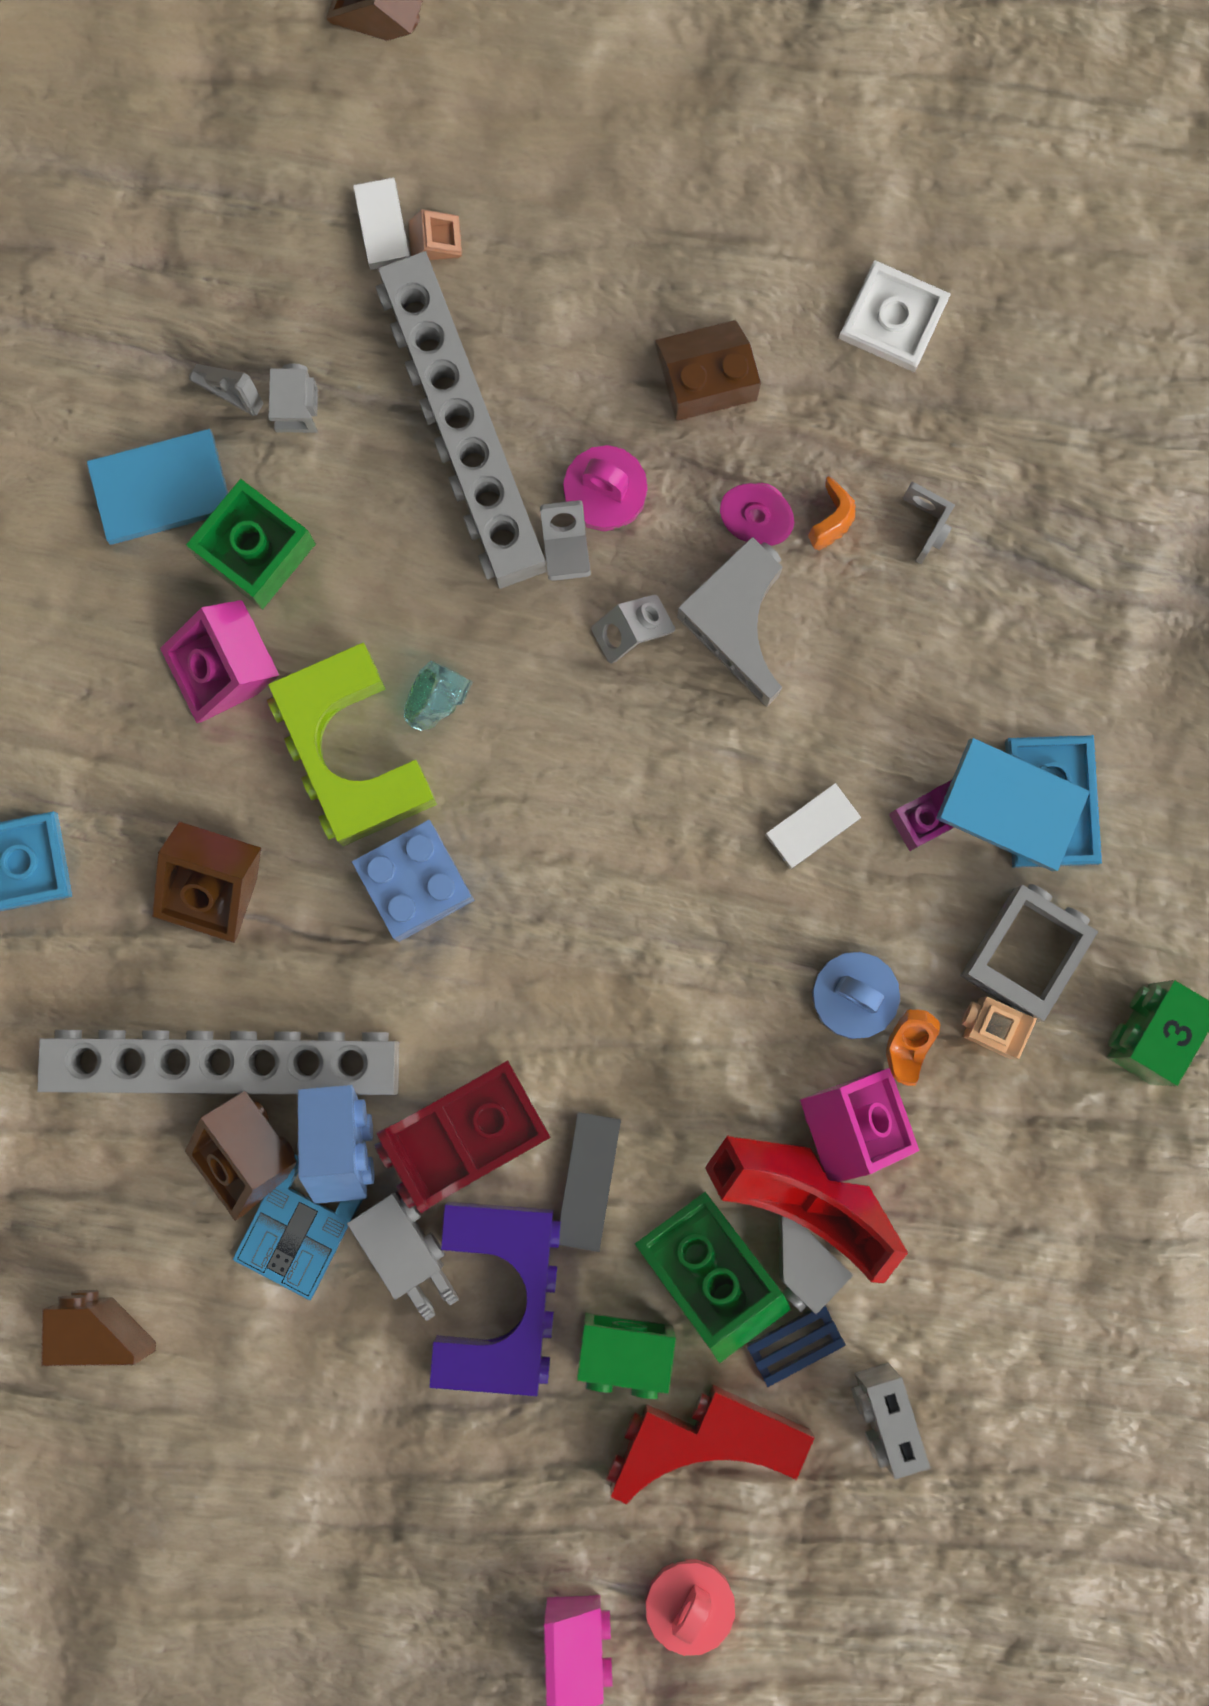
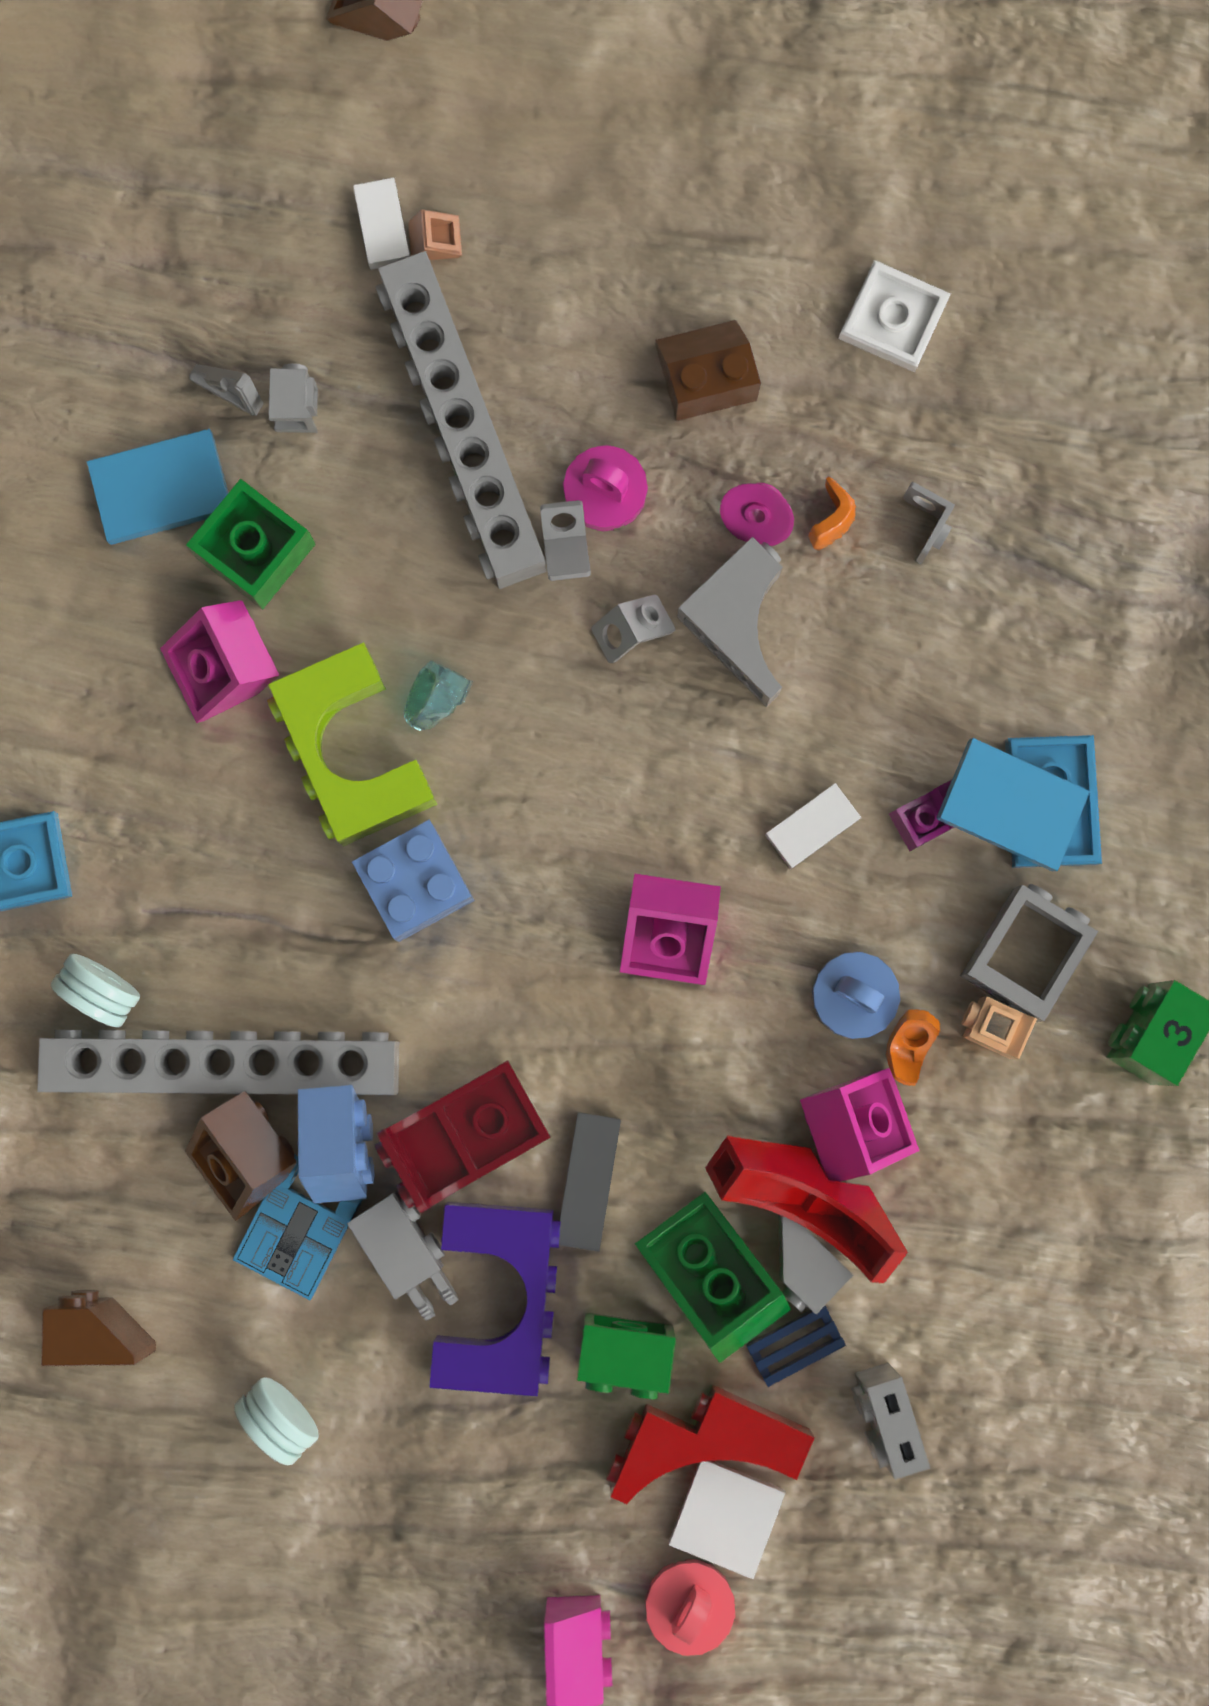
reddish brown slope [152,821,261,943] -> none
none -> light aqua head [51,954,140,1027]
none -> light aqua head [234,1377,319,1465]
none -> dark pink slope [620,873,721,985]
none -> white tile [669,1461,785,1579]

